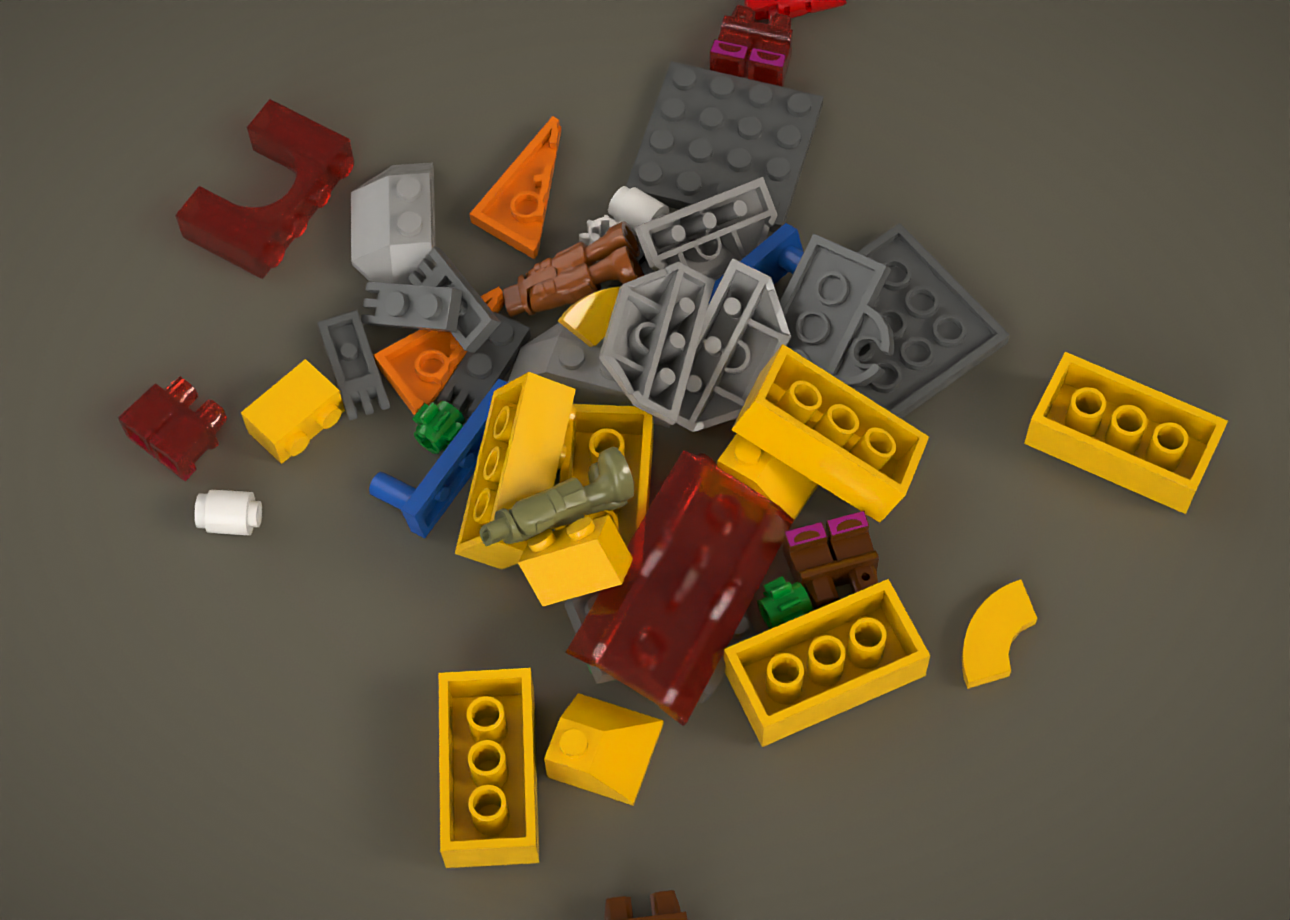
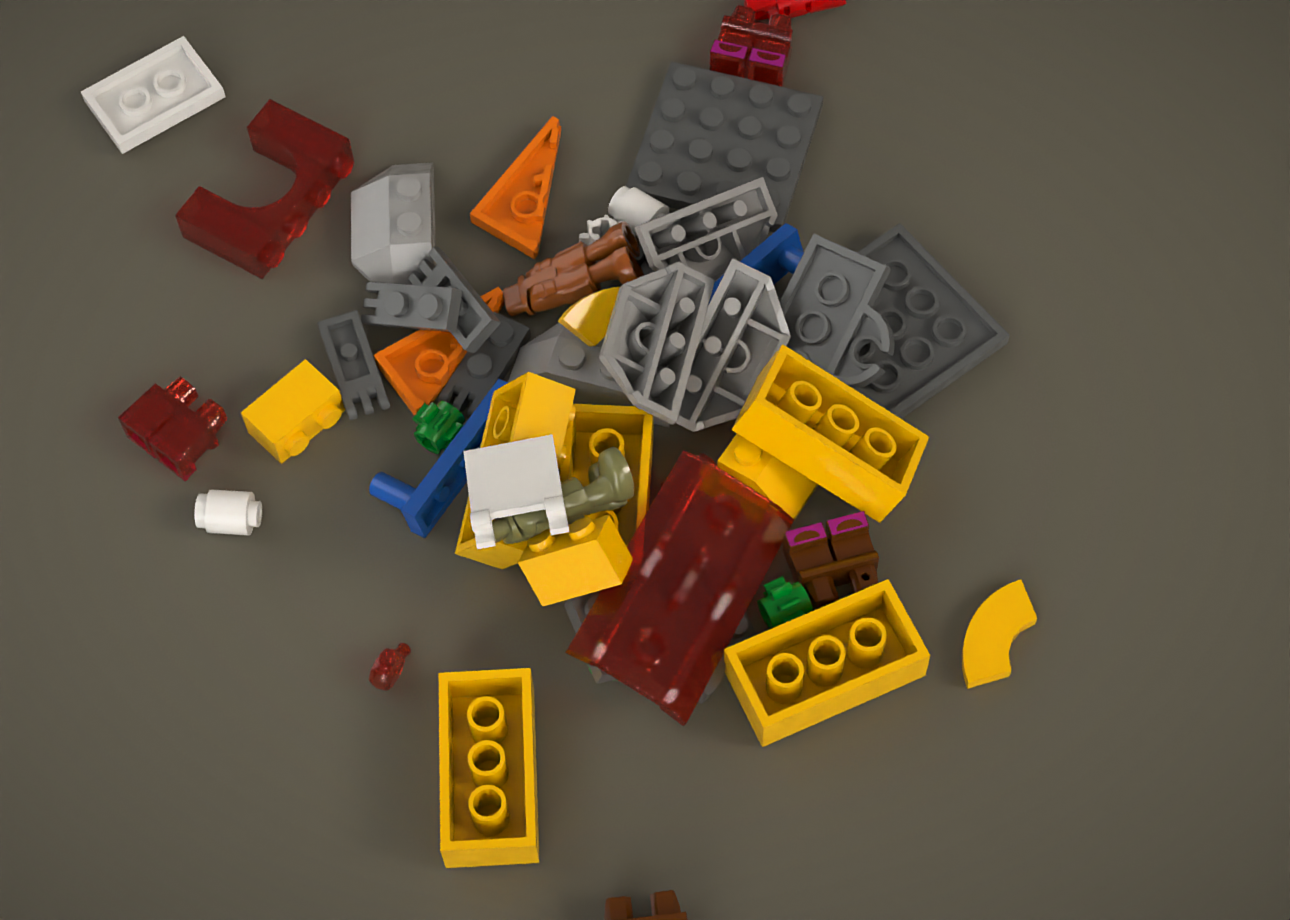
yellow slope [544,693,664,806] -> none
yellow brick [1024,352,1228,514] -> none
none -> white plate [81,36,226,154]
none -> clear red piece [369,643,411,691]
none -> white flag [463,434,569,549]

